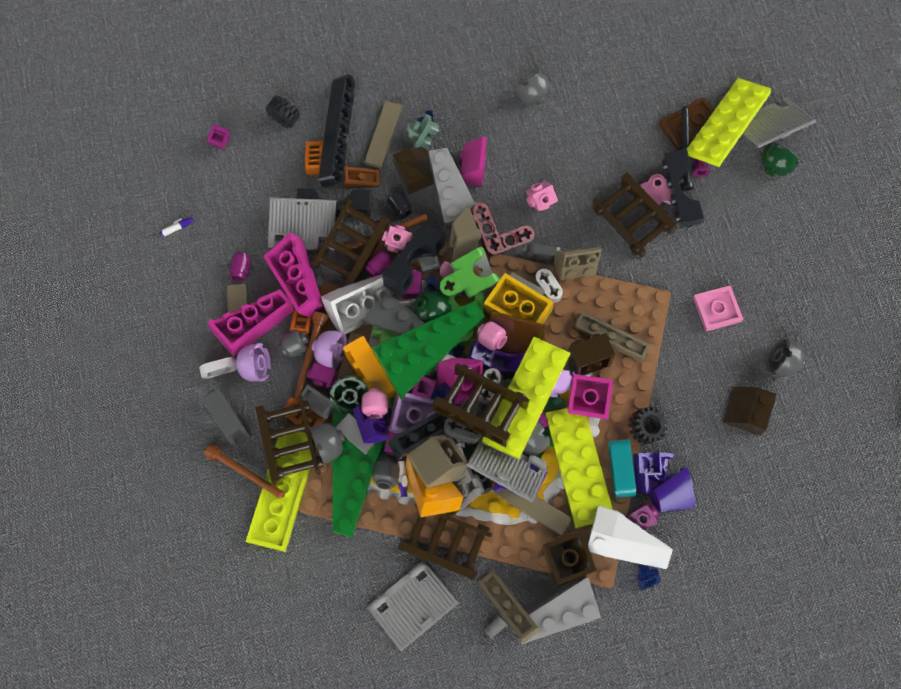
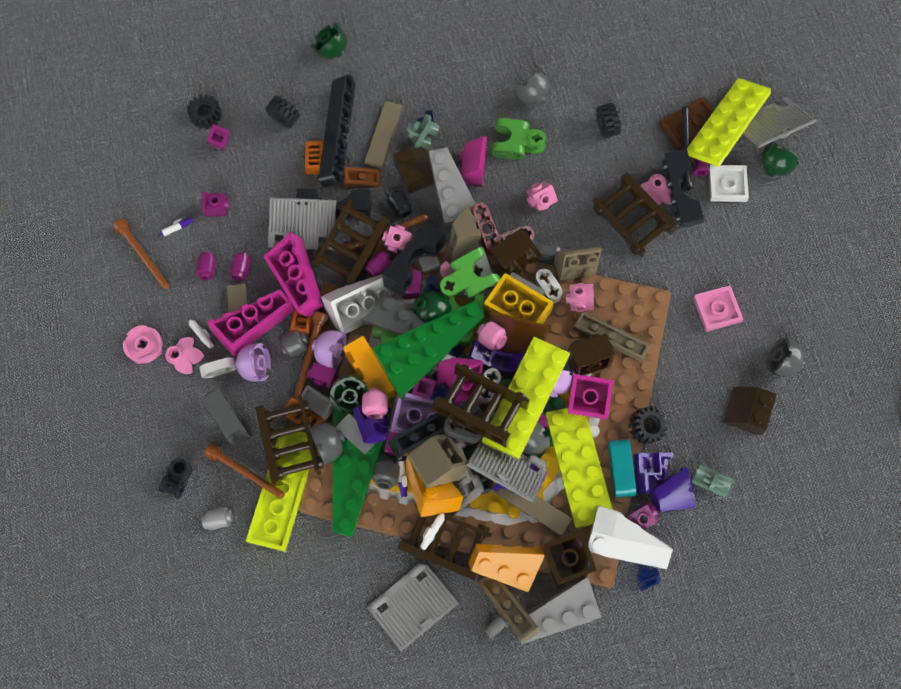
none -> dark orange piece [113,218,170,290]
none -> bright pink plate [123,325,163,364]
none -> black piece [159,458,192,499]
none -> bright pink plate [165,337,204,374]
none -> black tyre [187,94,222,129]
none -> white piece [189,320,214,349]
none -> magenta brick [196,252,216,281]
none -> magenta brick [201,192,230,217]
none -> light grey brick [201,507,233,530]
none -> dark green cylinder [312,23,347,59]
none -> white piece [420,513,444,550]
none -> light orange wedge [469,544,545,592]
none -> bright green piece [490,118,546,160]
none -> dark brown brick [491,228,541,275]
none -> bright pink brick [566,283,594,312]
none -> black tyre [596,103,621,138]
none -> sand green hips [692,464,734,498]
none -> white plate [709,165,749,202]

